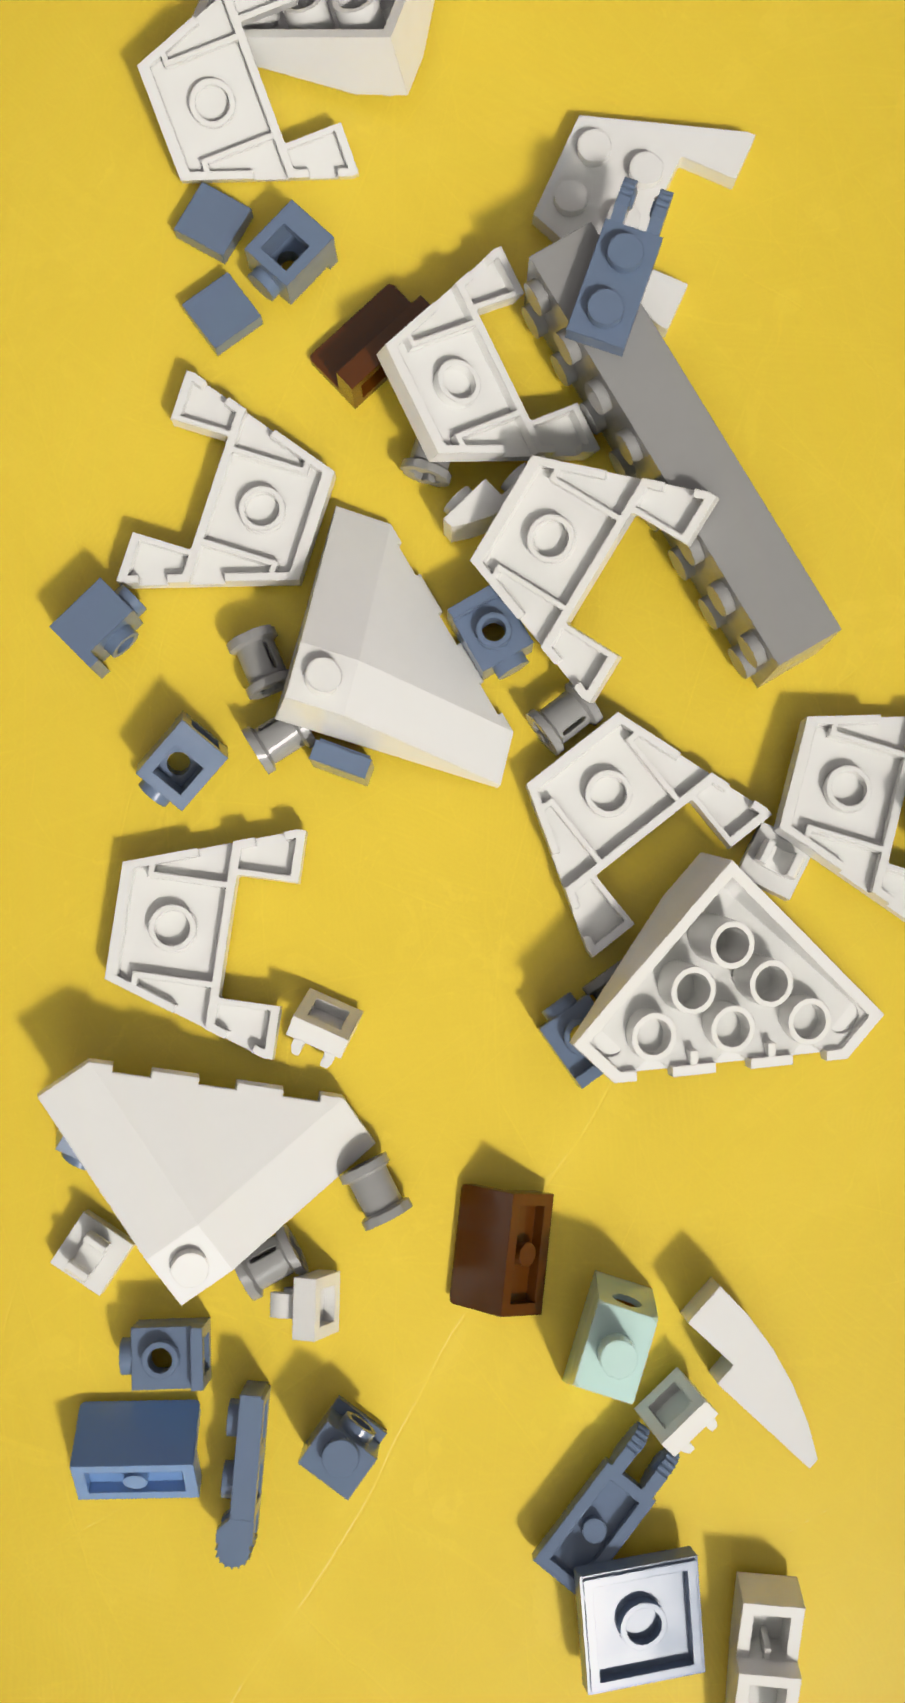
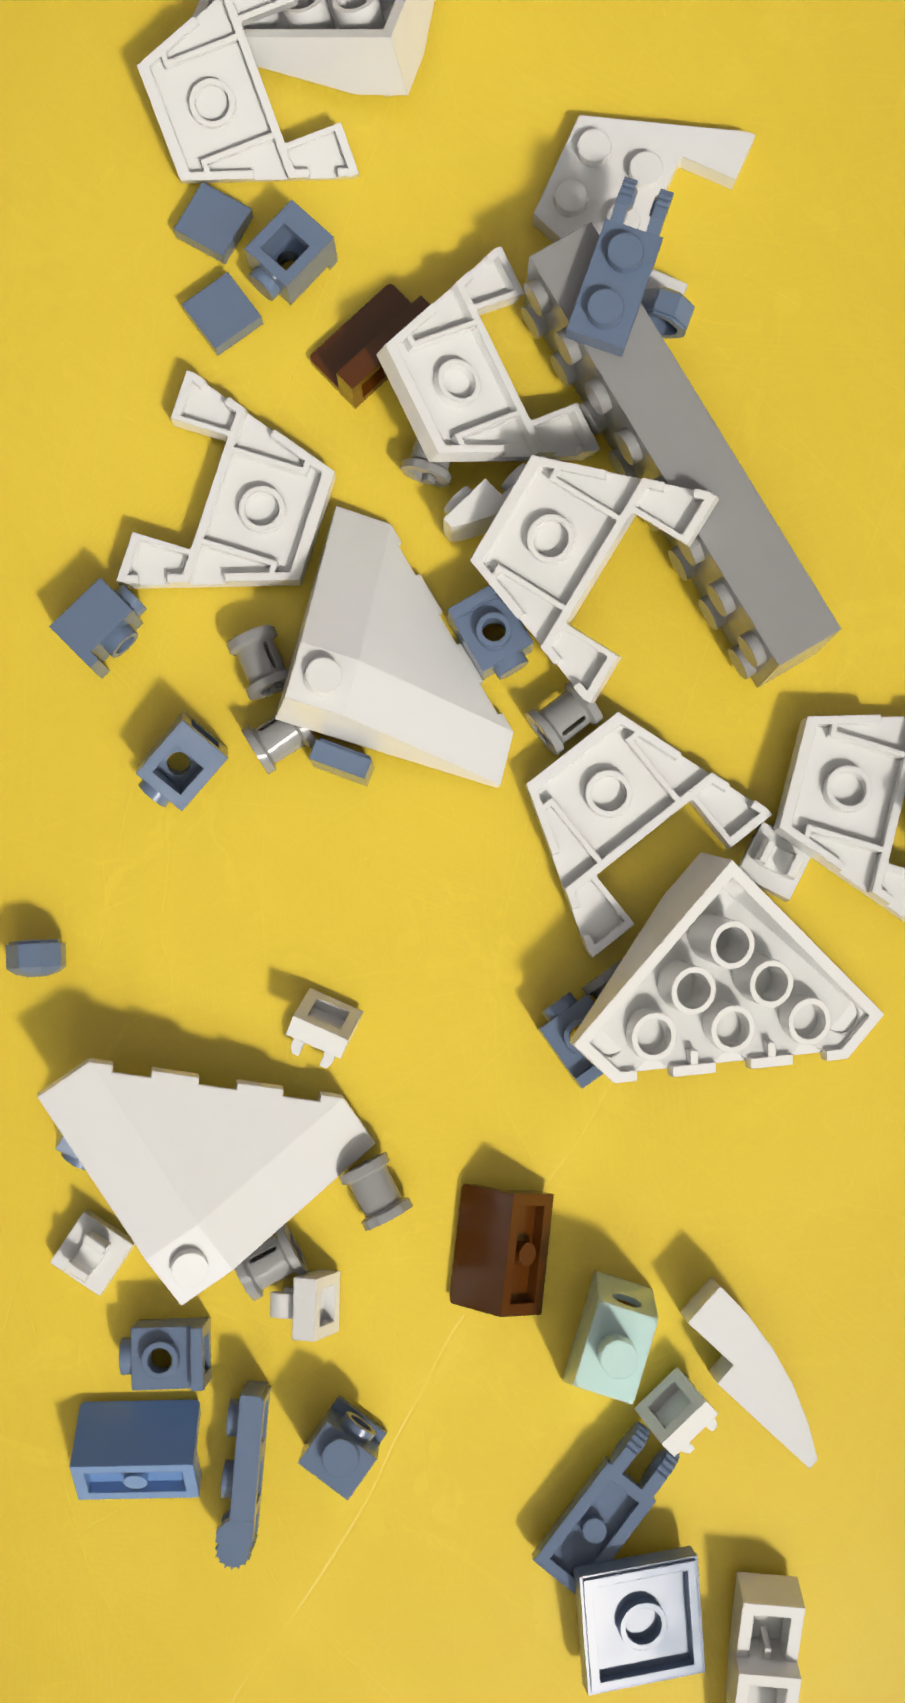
white wing [104,829,308,1060] -> none
none -> sand blue tile [5,939,66,977]
none -> sand blue tile [641,287,695,339]

